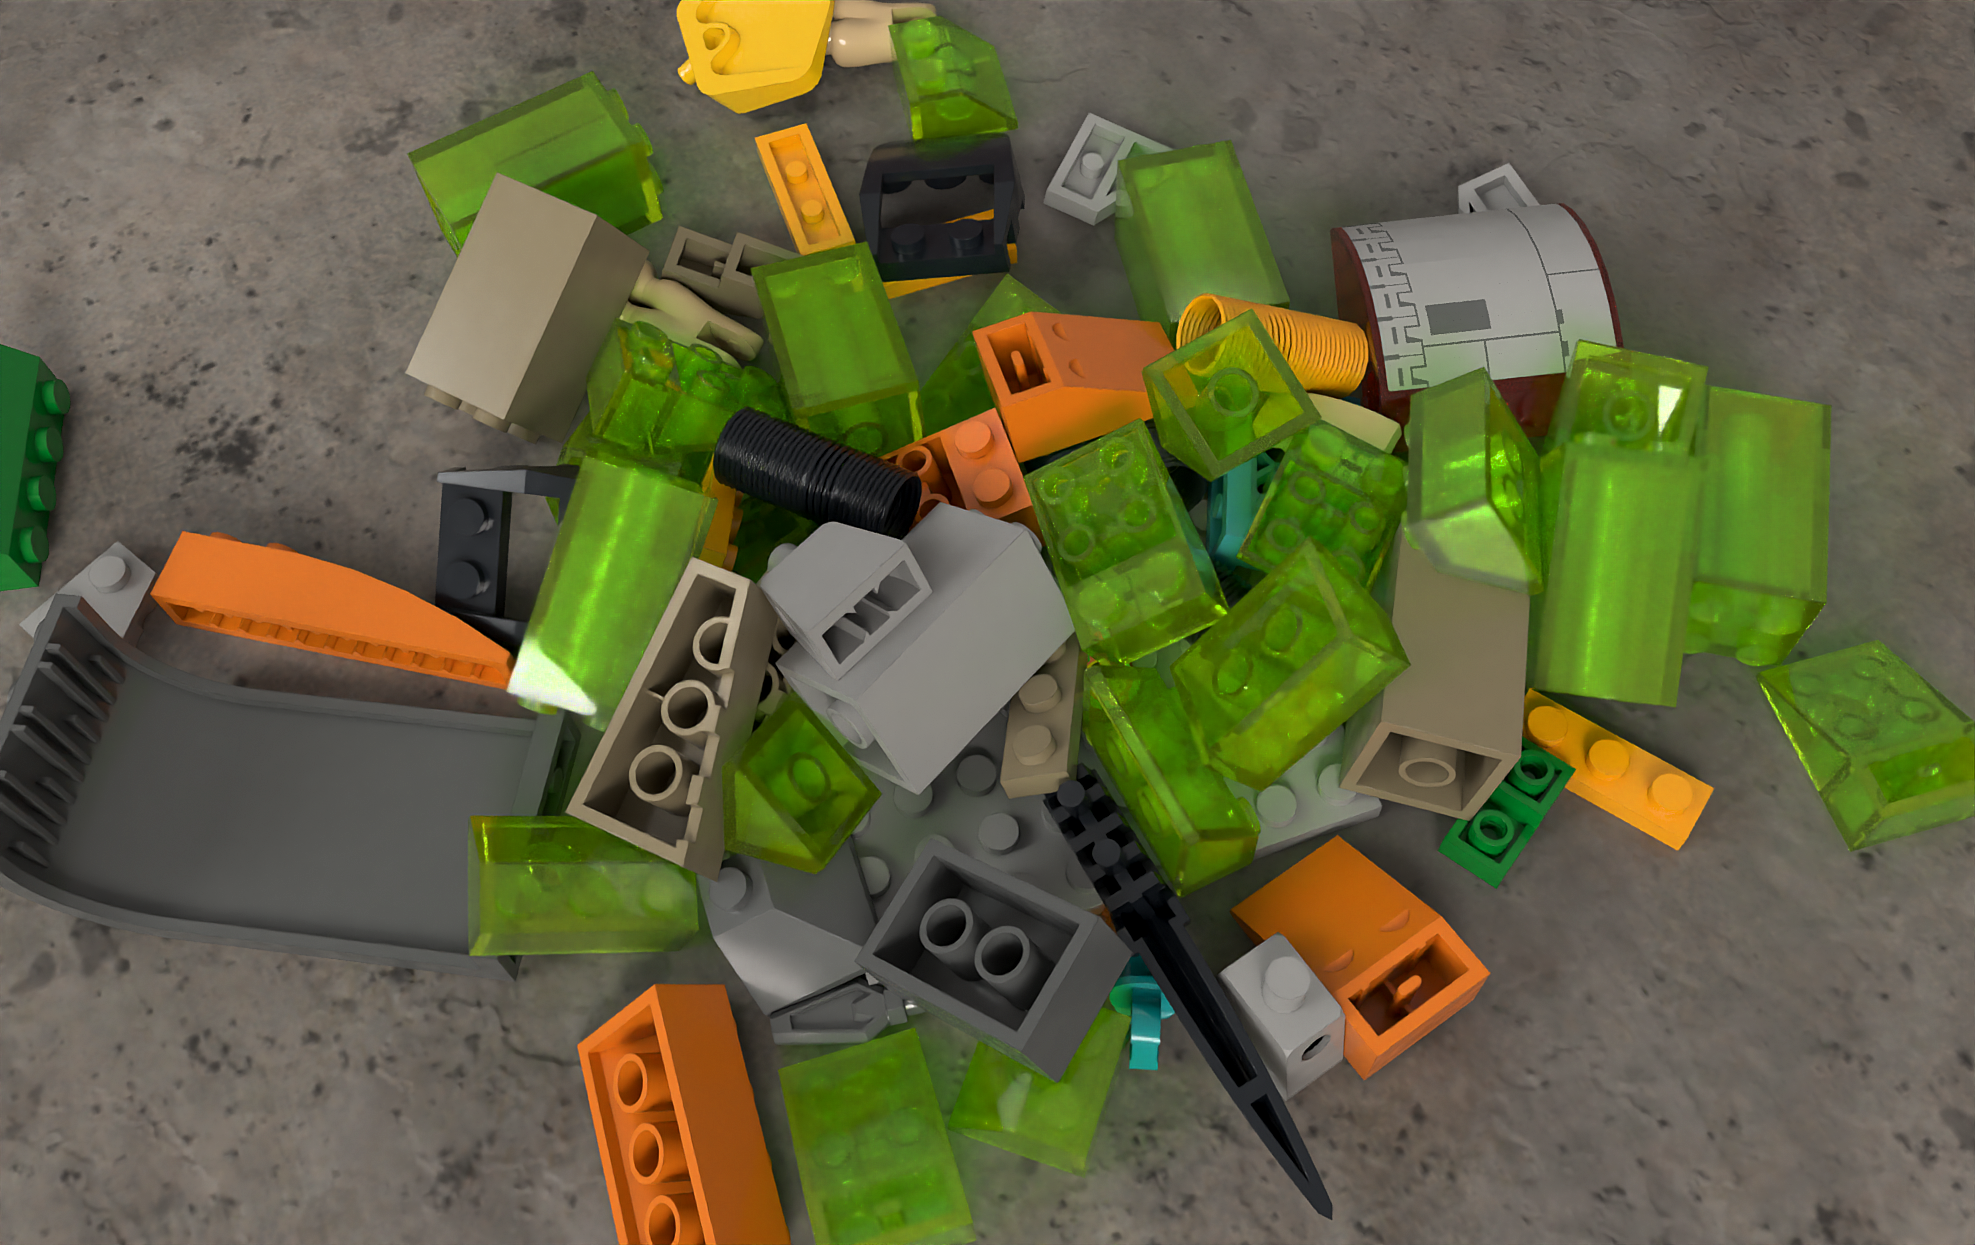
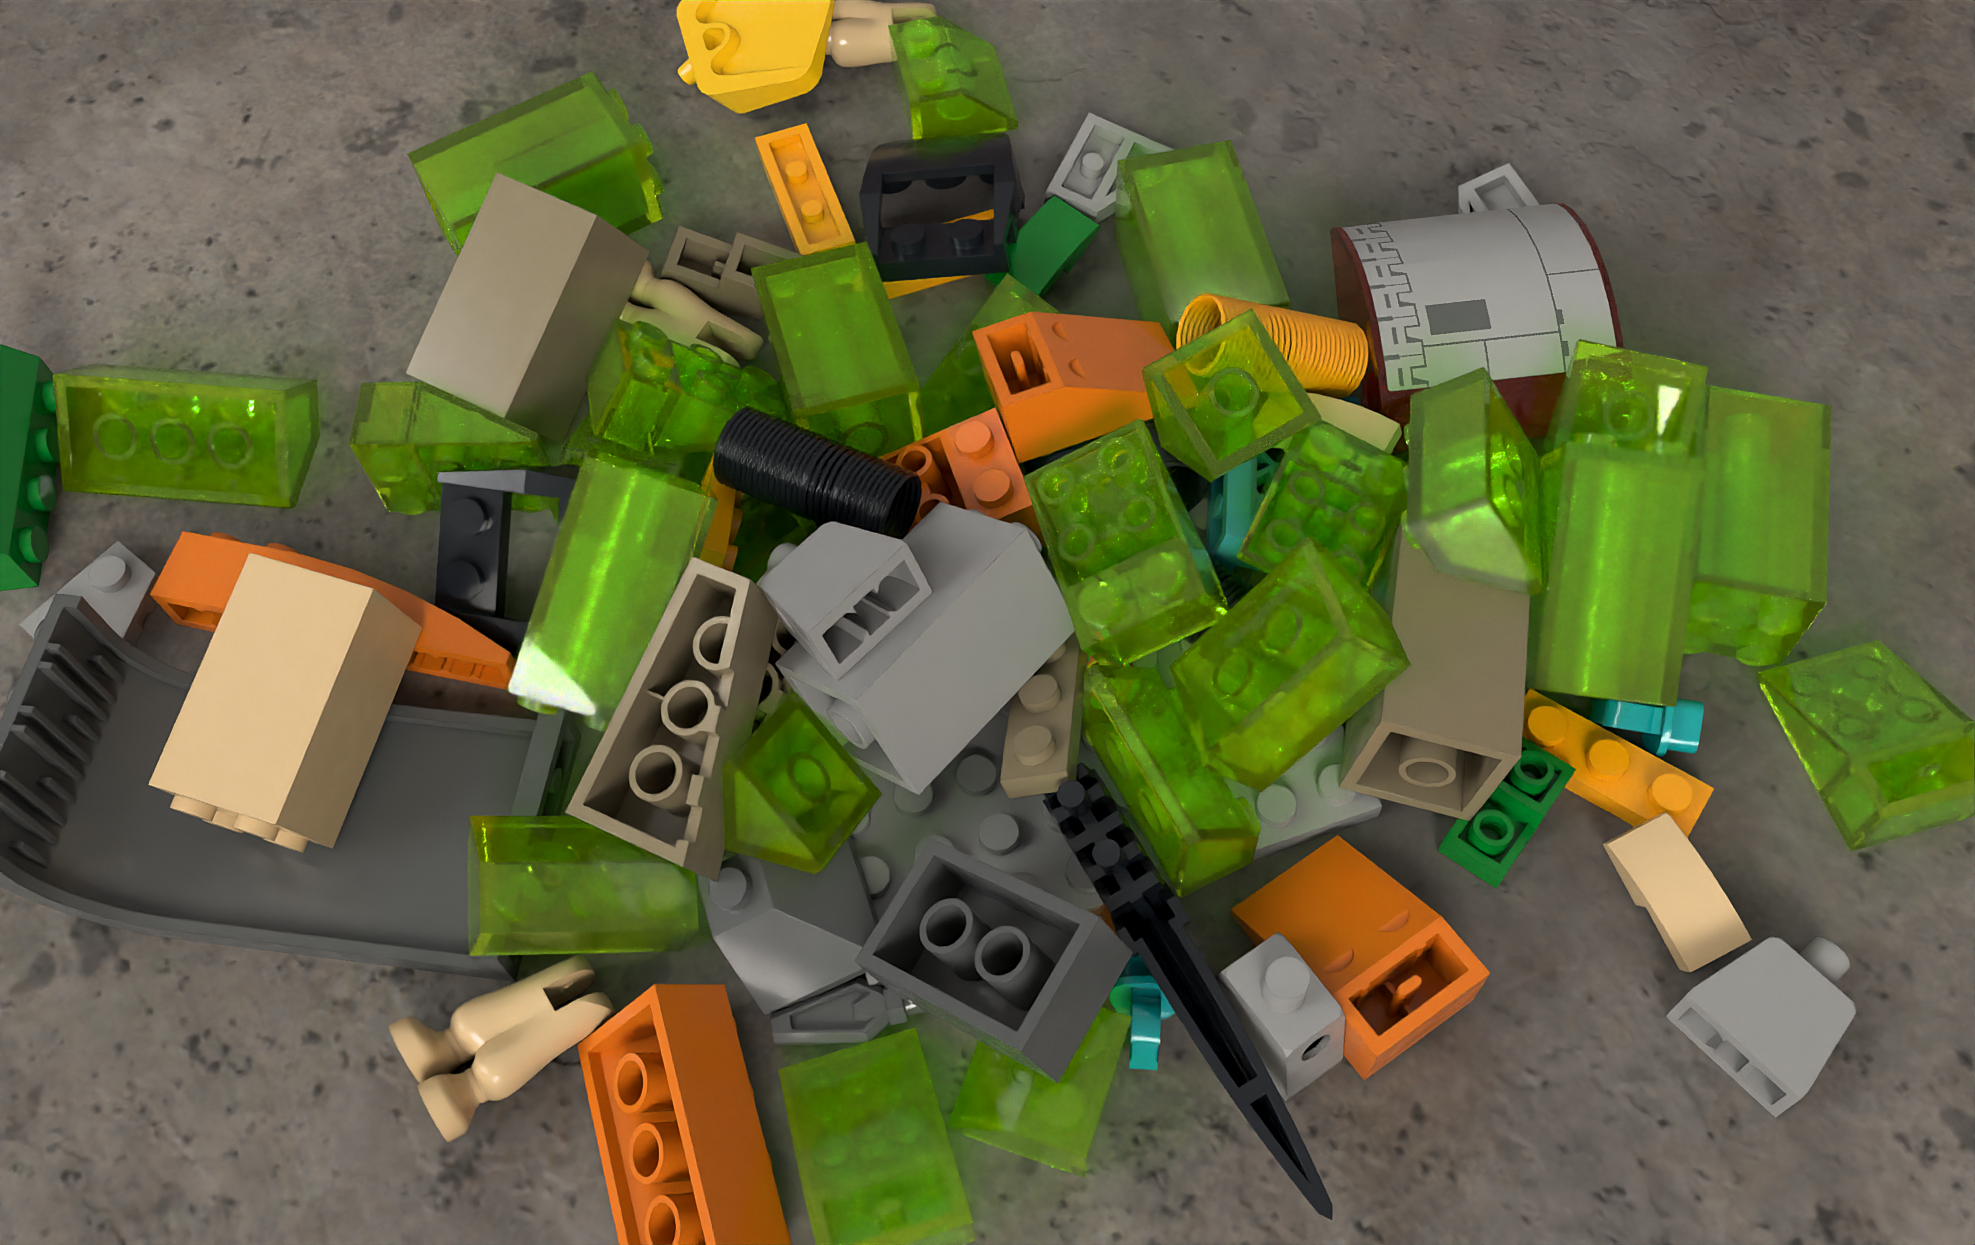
none -> clear neon green slope [53,363,320,509]
none -> tan brick [148,552,422,853]
none -> clear neon green slope [349,381,560,515]
none -> tan piece [389,953,616,1143]
none -> green slope [984,195,1101,312]
none -> teal piece [1589,688,1704,757]
none -> tan slope [1603,812,1752,973]
none -> light grey torso [1666,936,1857,1118]

